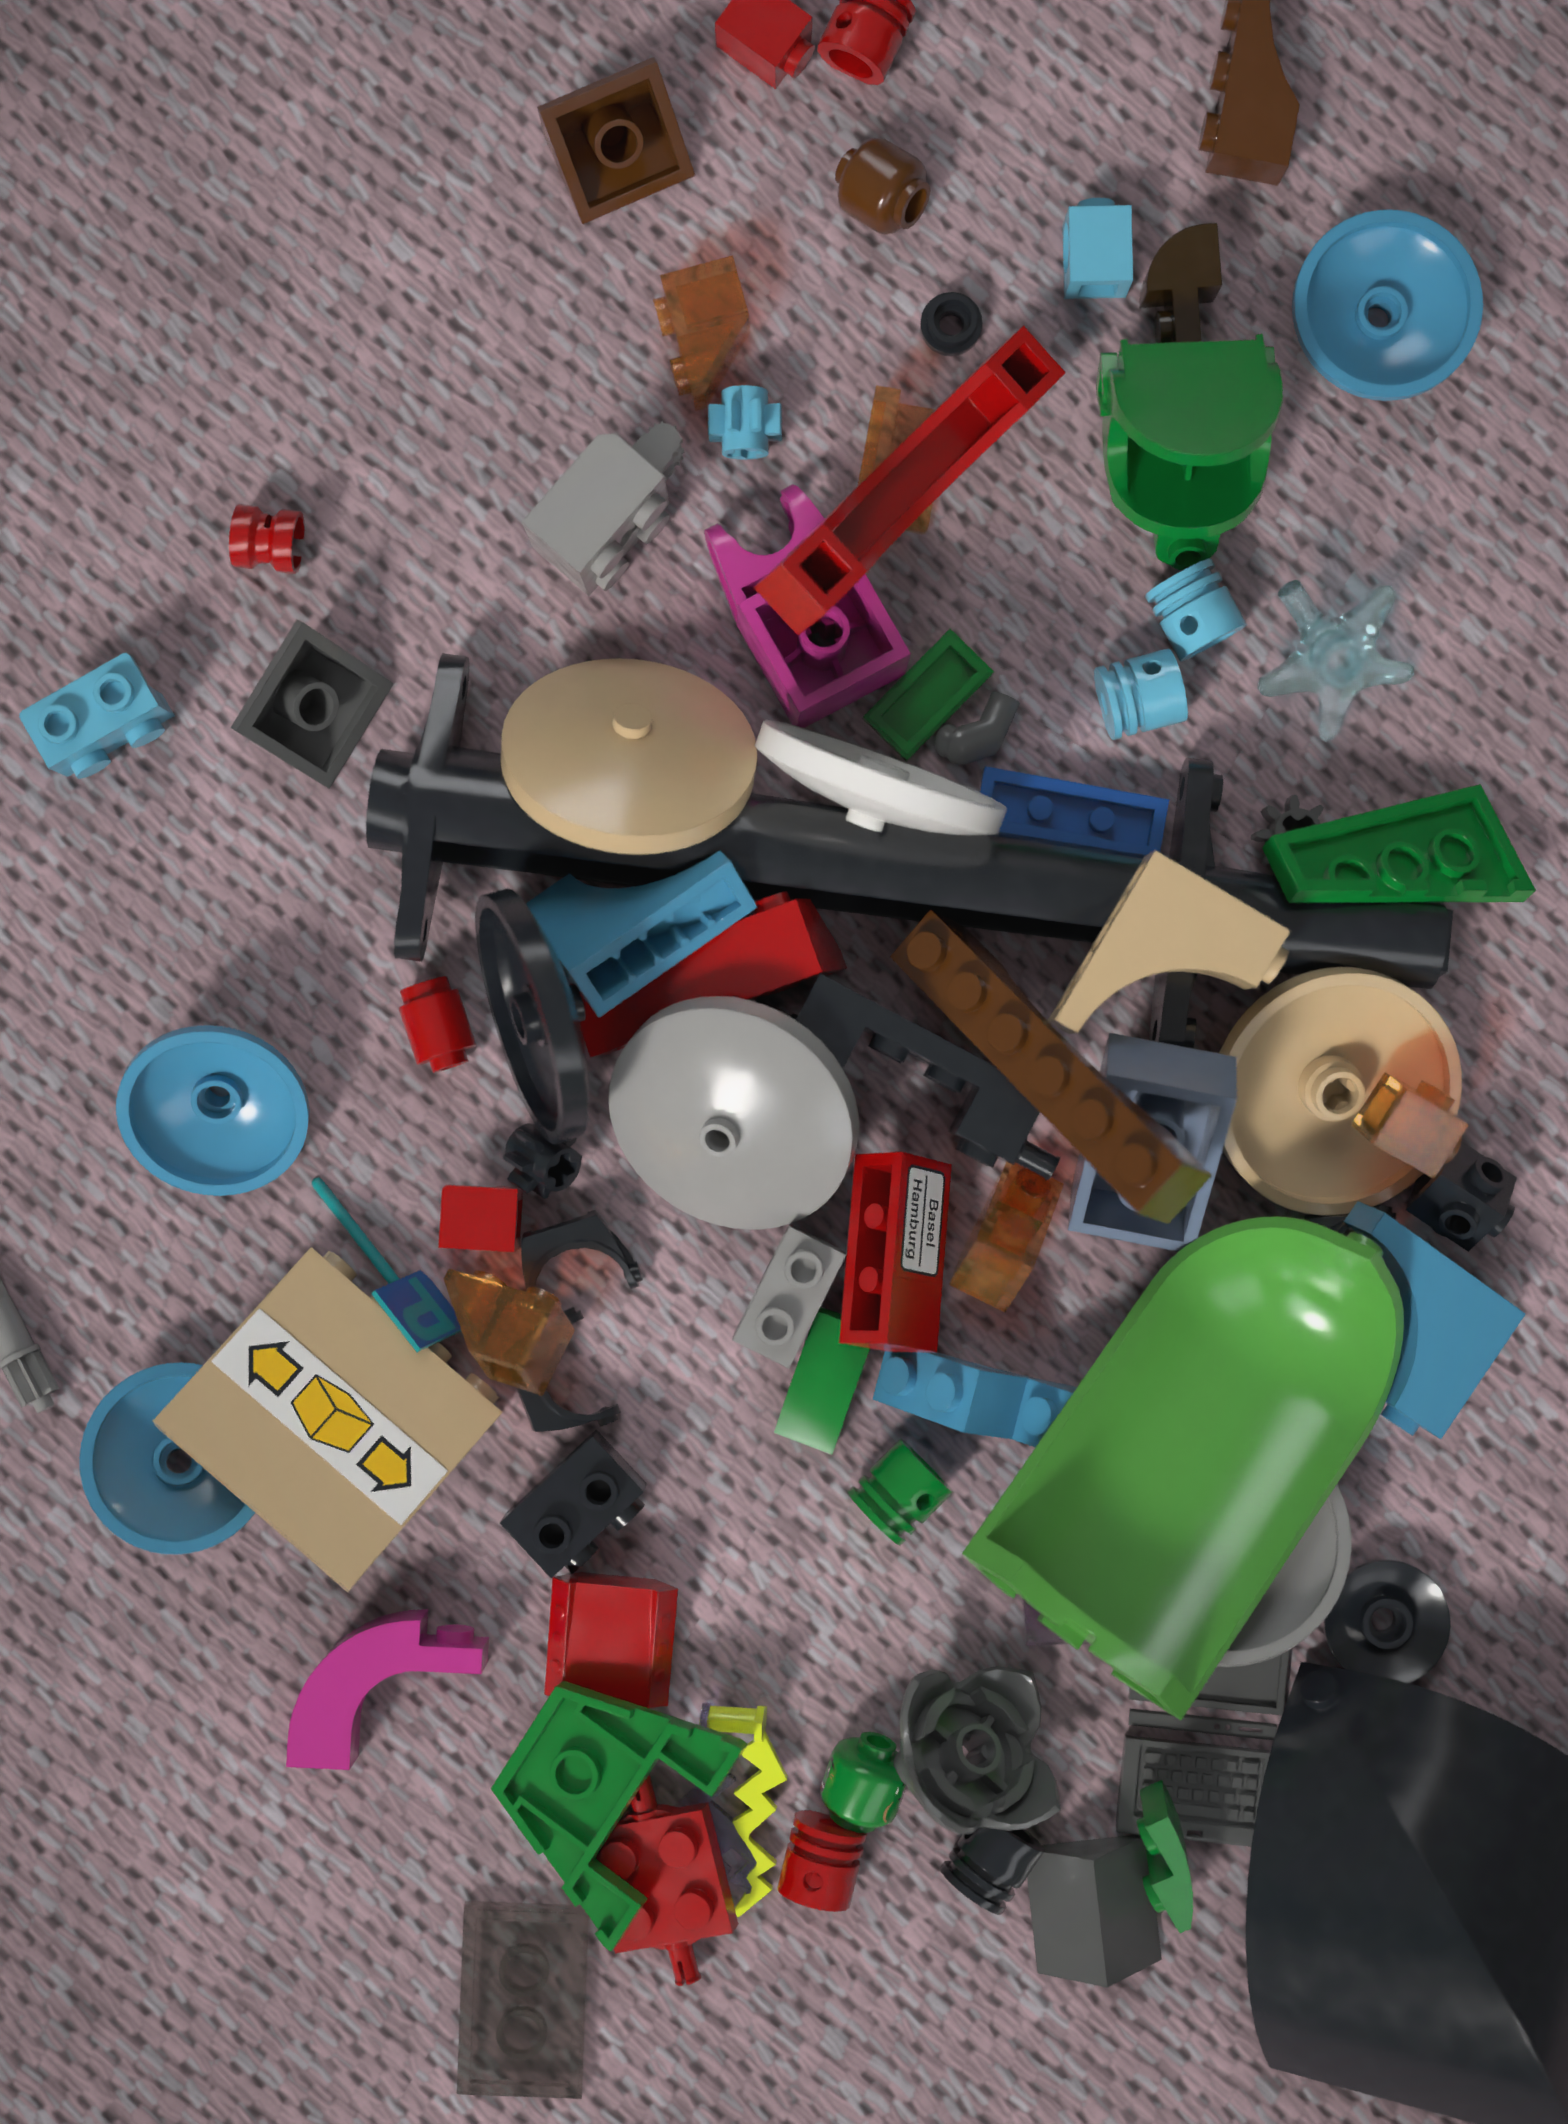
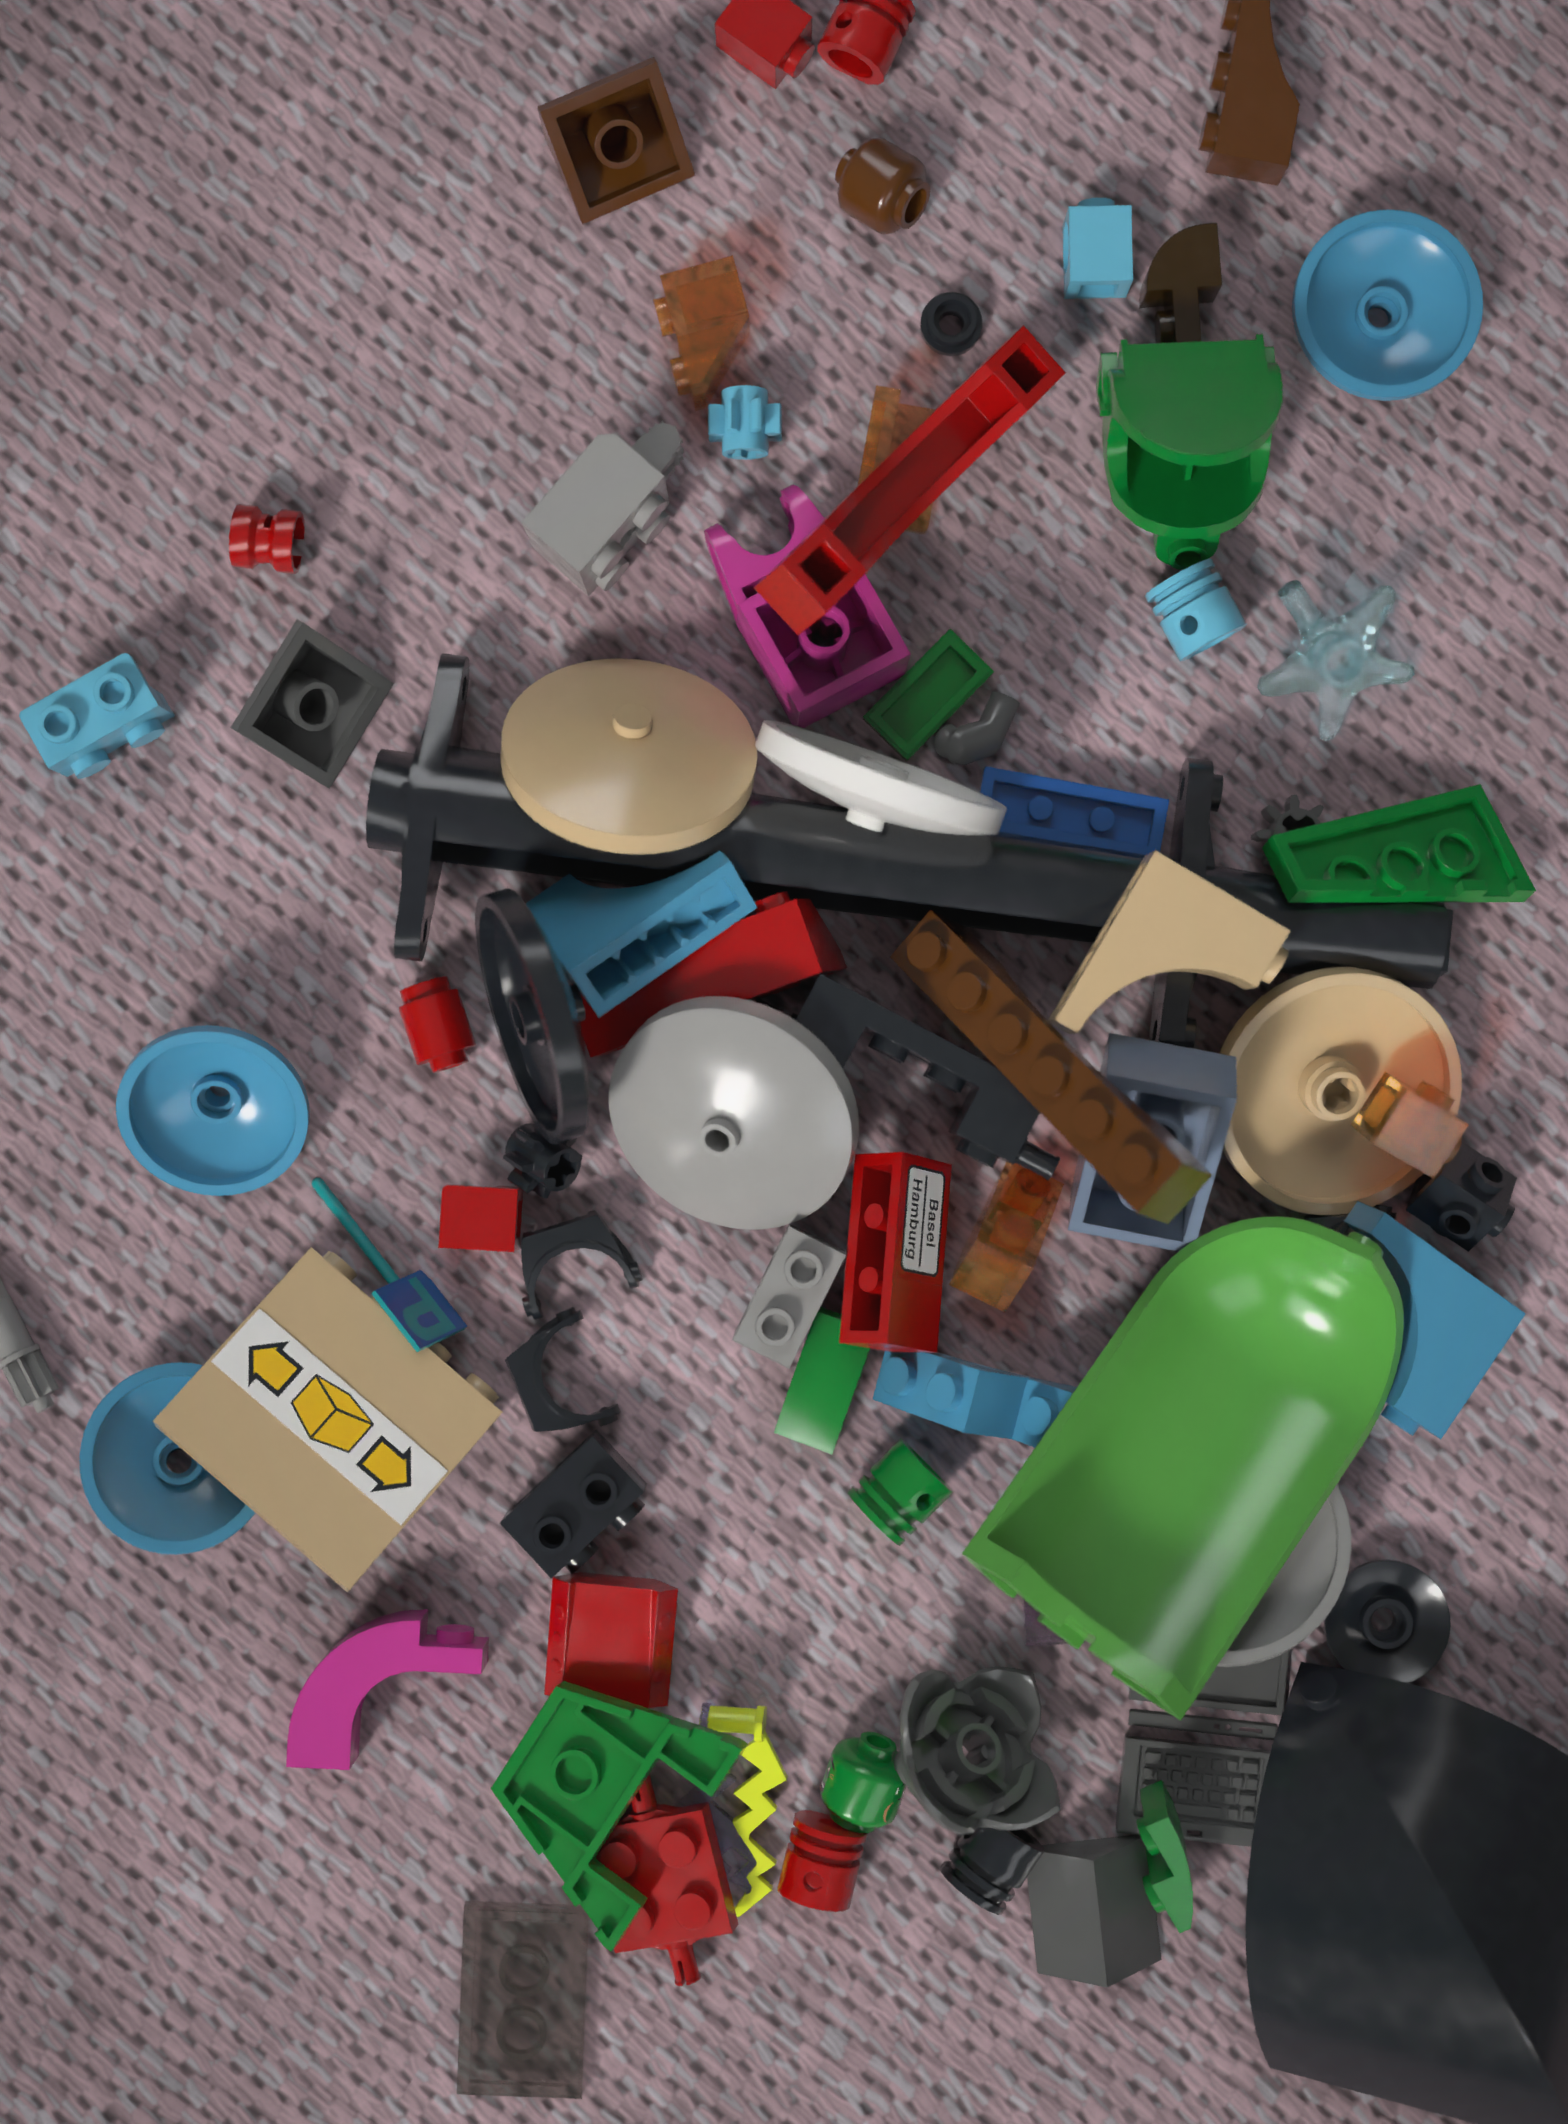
clear orange slope [443,1268,575,1396] -> none
medium azure piece [1094,648,1188,740] -> none

